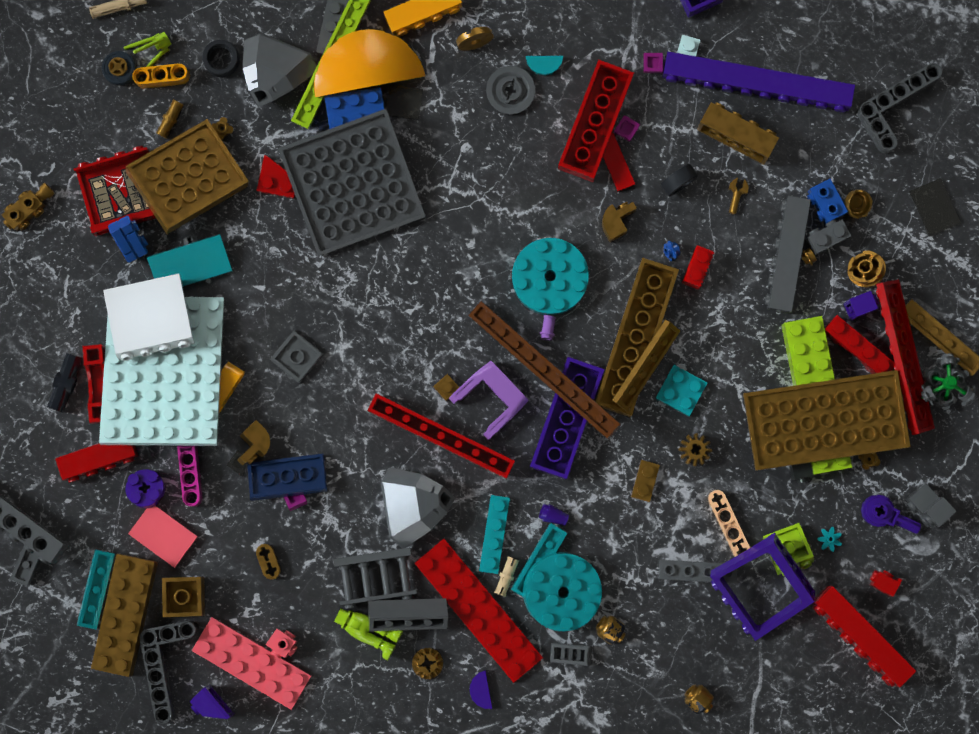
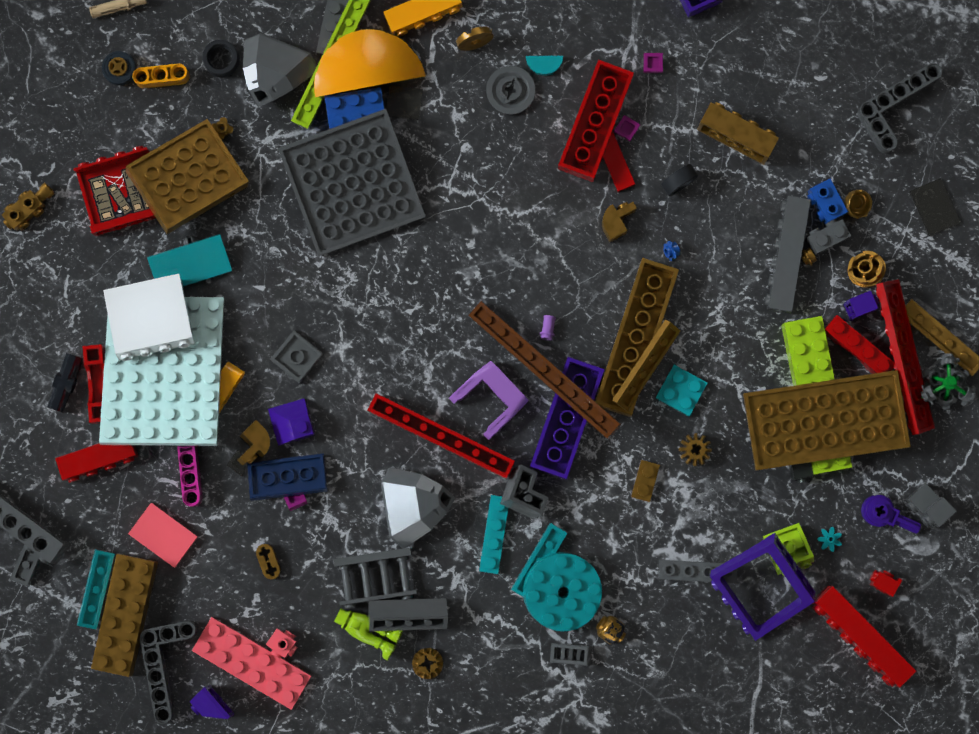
blue brick [108,216,149,263] -> none
lime plant [124,32,172,67] -> none
dark purple plate [125,469,165,508] -> none
pearl gold pin [156,99,184,139] -> none
pearl gold brick [162,577,205,617] -> none
red wing [257,155,295,199] -> none
red plate [415,539,543,683] -> none
pearl gold plate [433,374,460,401] -> none
dark purple tile [470,670,492,709] -> none
tan pin [494,556,519,597] -> none
teal piece [512,238,589,315] -> none
dark purple cone [539,504,569,525] -> none
dark purple brick [662,51,855,112] -> none
light aqua plate [677,35,700,56] -> none
red brick [682,245,714,290] -> none
pearl gold head [684,685,714,714] -> none
light nougat beam [708,490,750,557] -> none
pearl gold bar [728,178,749,214] -> none
pearl gold plate [858,453,880,470] -> none
none -> dark purple slope [268,398,315,446]
none -> dark grey brick [500,465,549,519]

